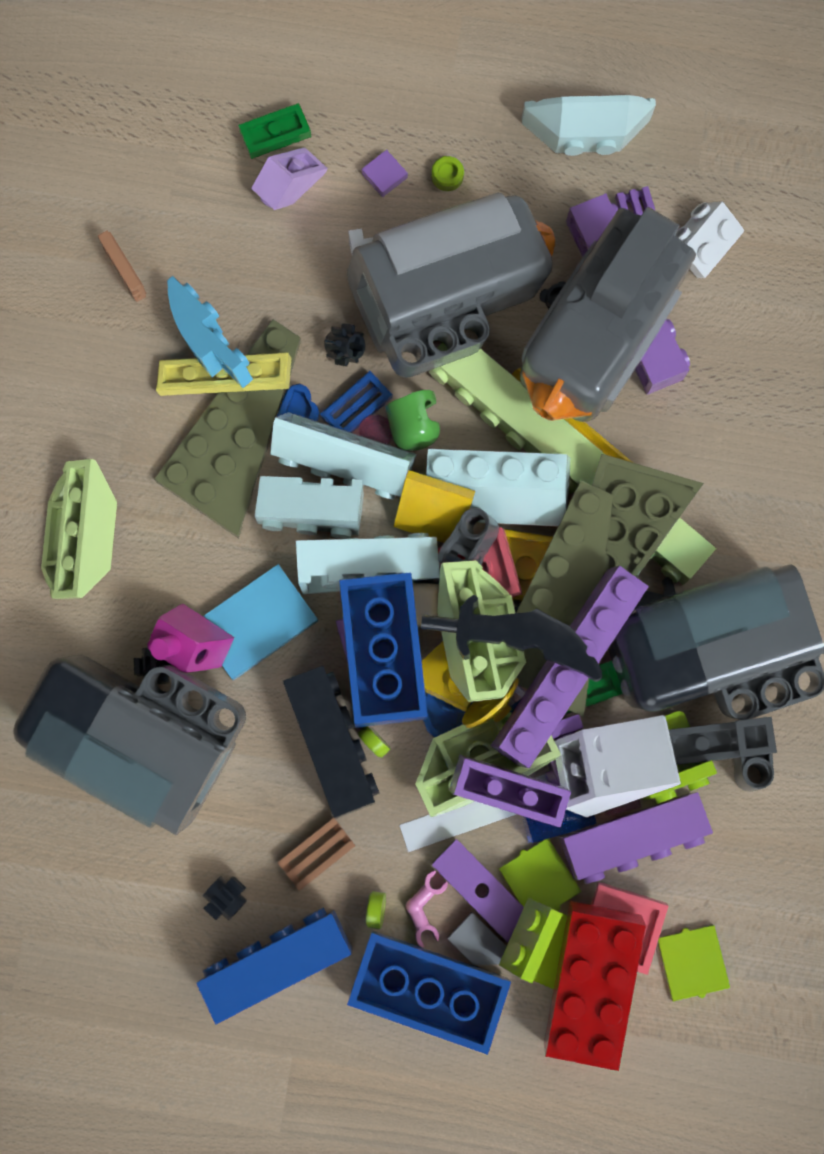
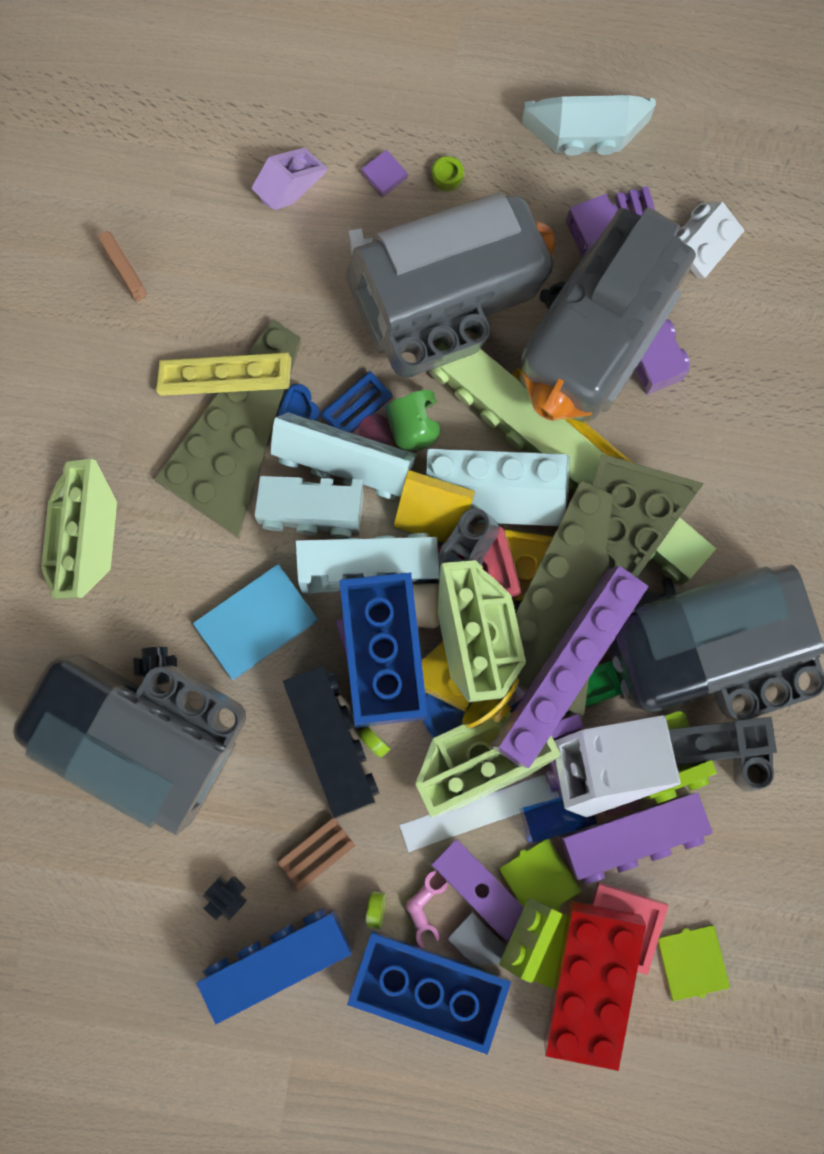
dark pink torso [147,604,235,673] -> none
medium azure slope [167,276,253,388] -> none
green plate [238,103,312,159] -> none
black gear [324,323,366,367] -> none
black sword [421,595,602,682] -> none
medium lavender brick [449,755,571,827] -> none

